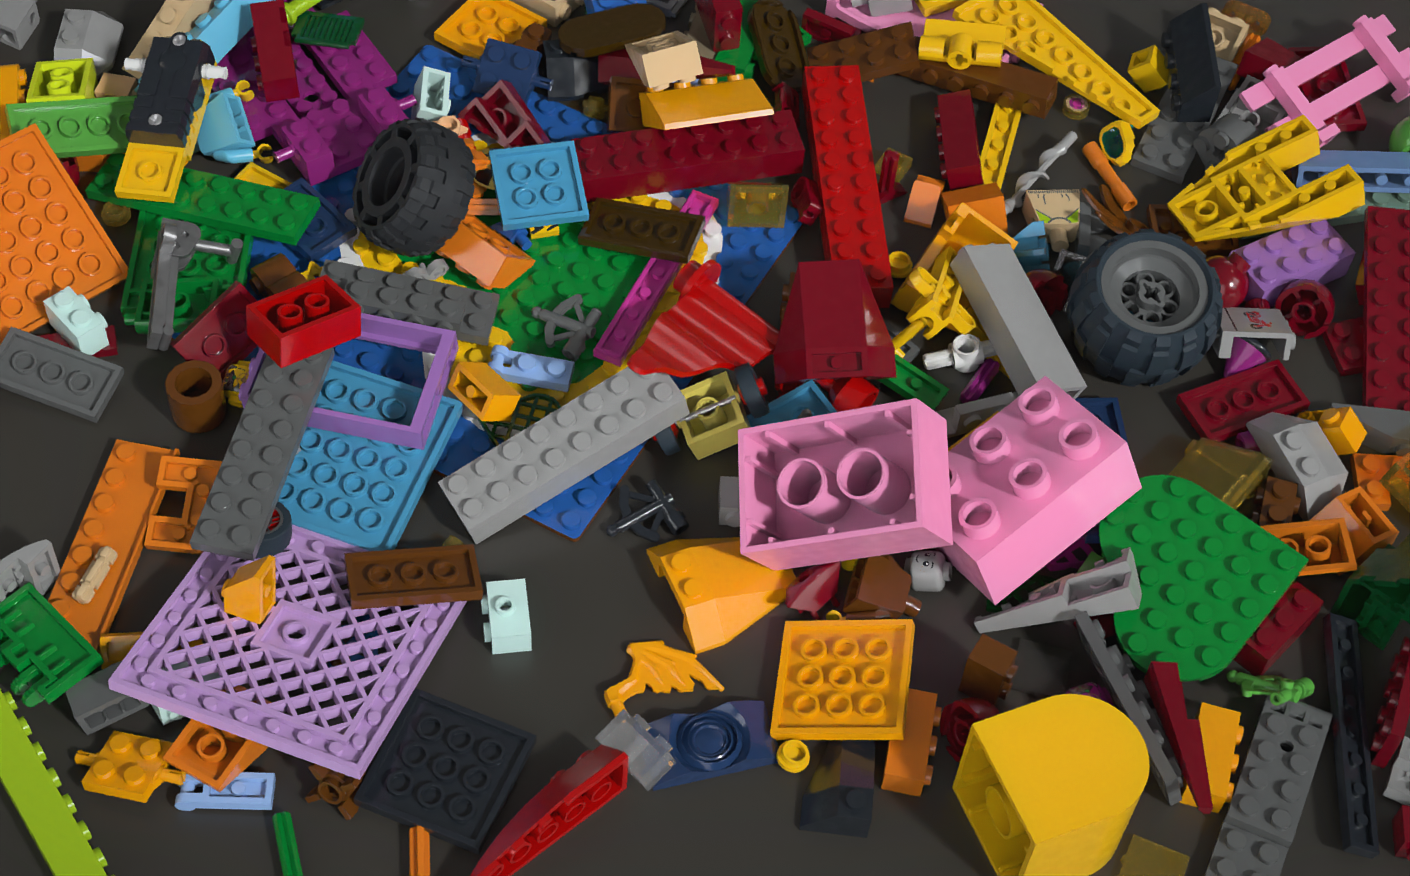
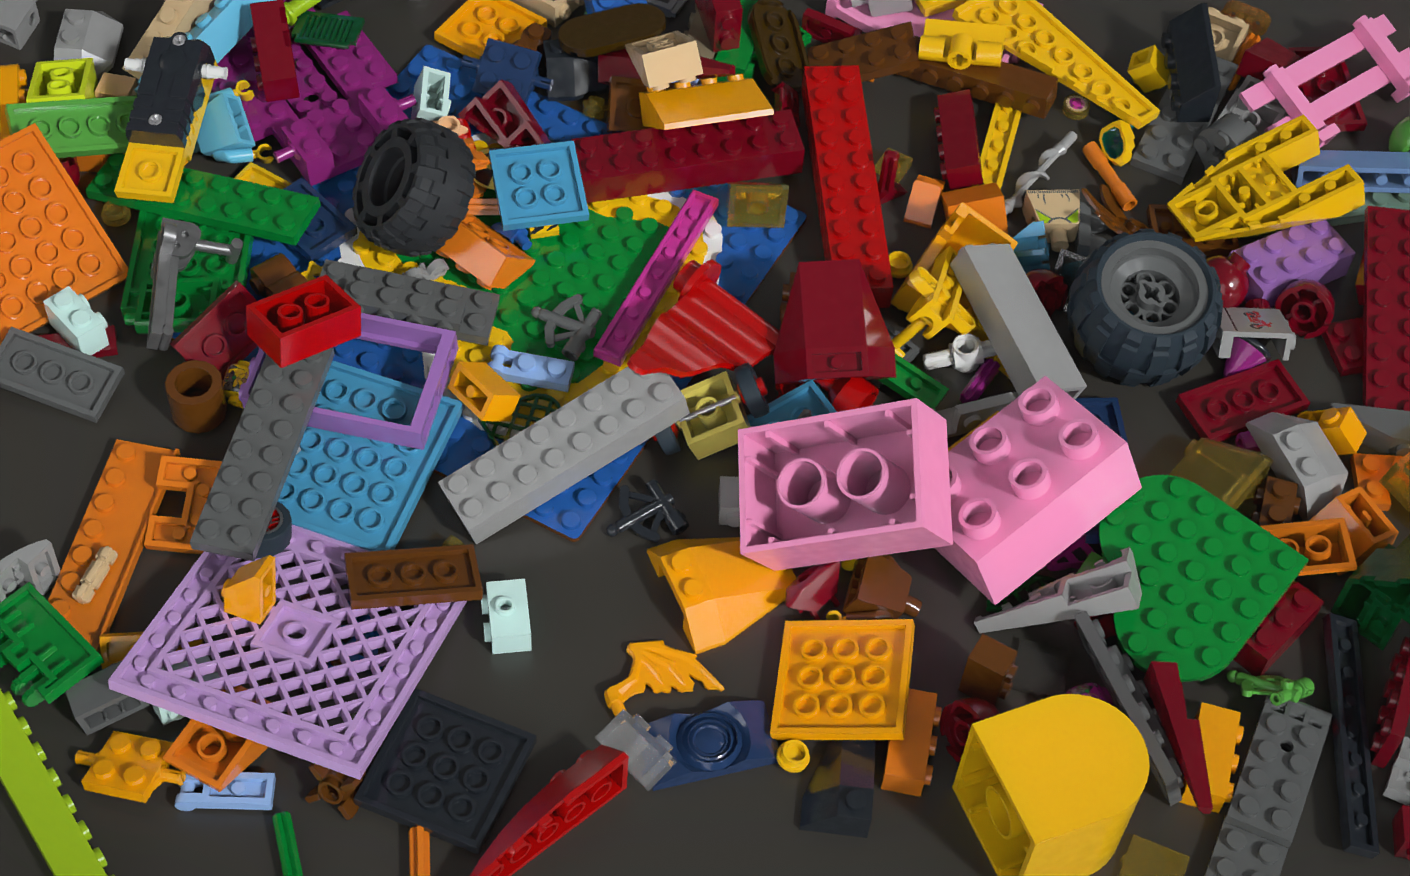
dark brown tile [577,197,706,264] -> none
dark red piece [791,176,823,226] -> none
light grey head [904,550,952,592] -> none

